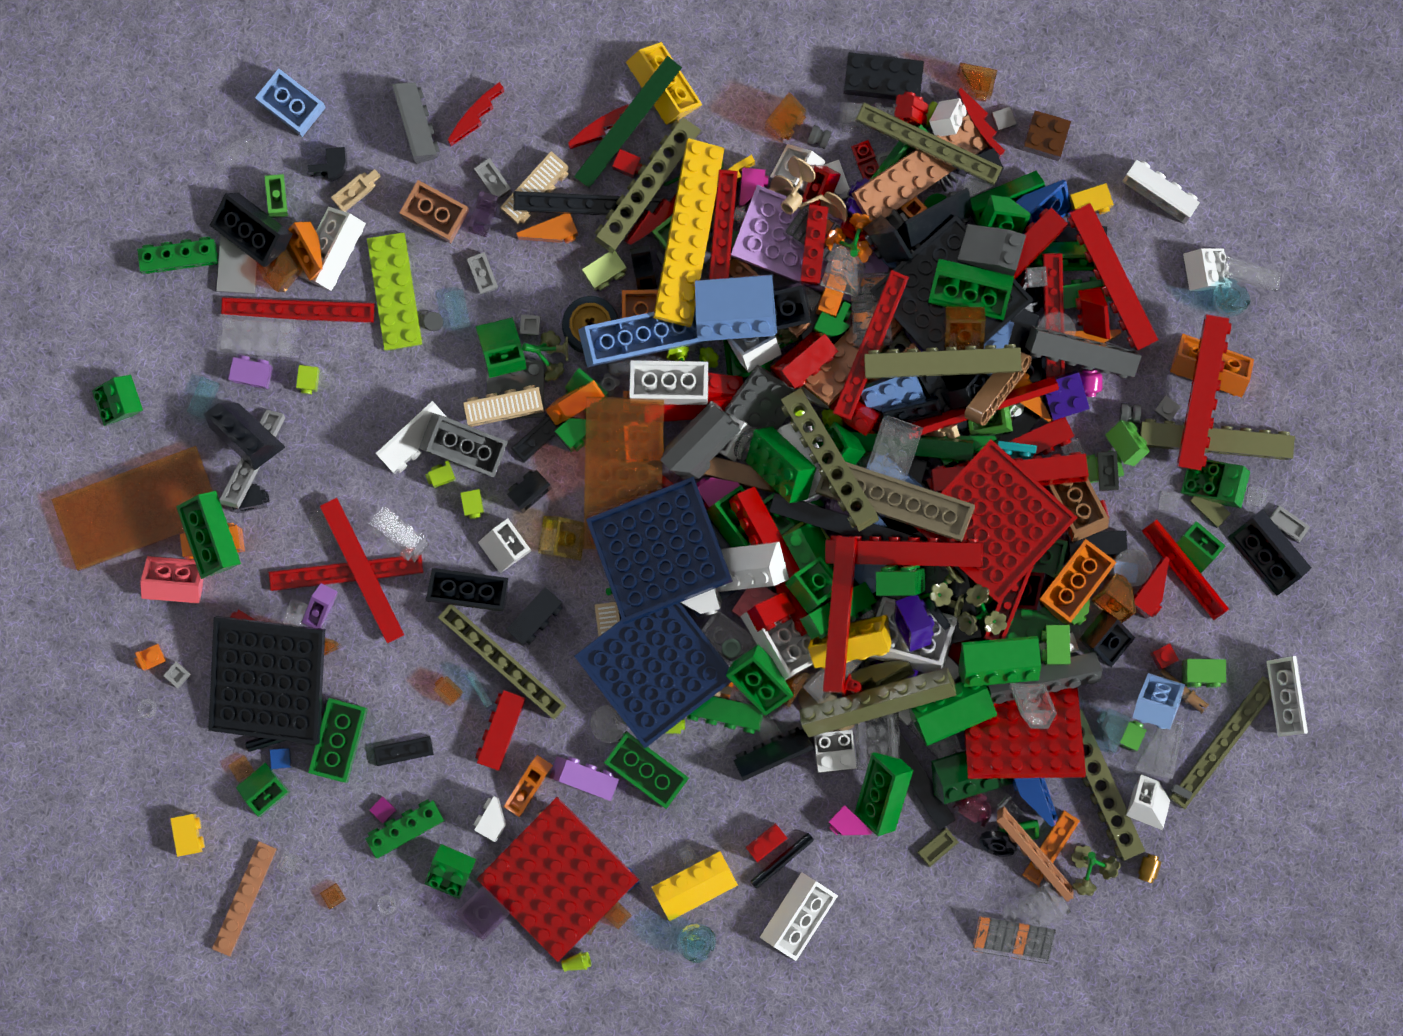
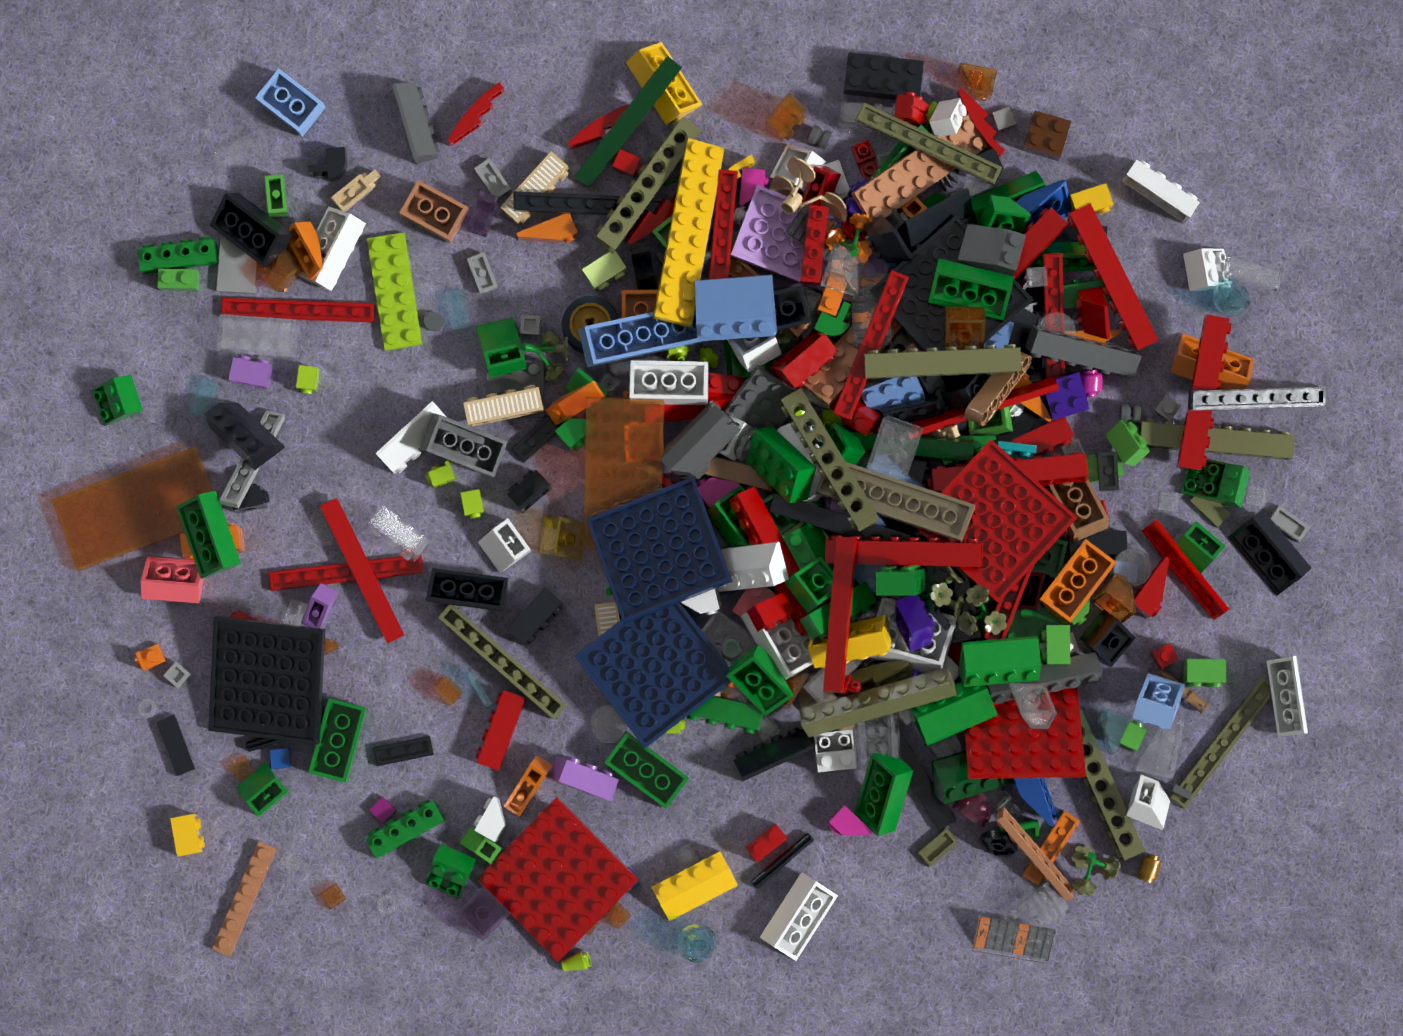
none -> black tile [157,715,196,776]
none -> bright green brick [158,269,200,292]
none -> bright green slope [459,827,502,865]
none -> tile [1188,387,1326,410]

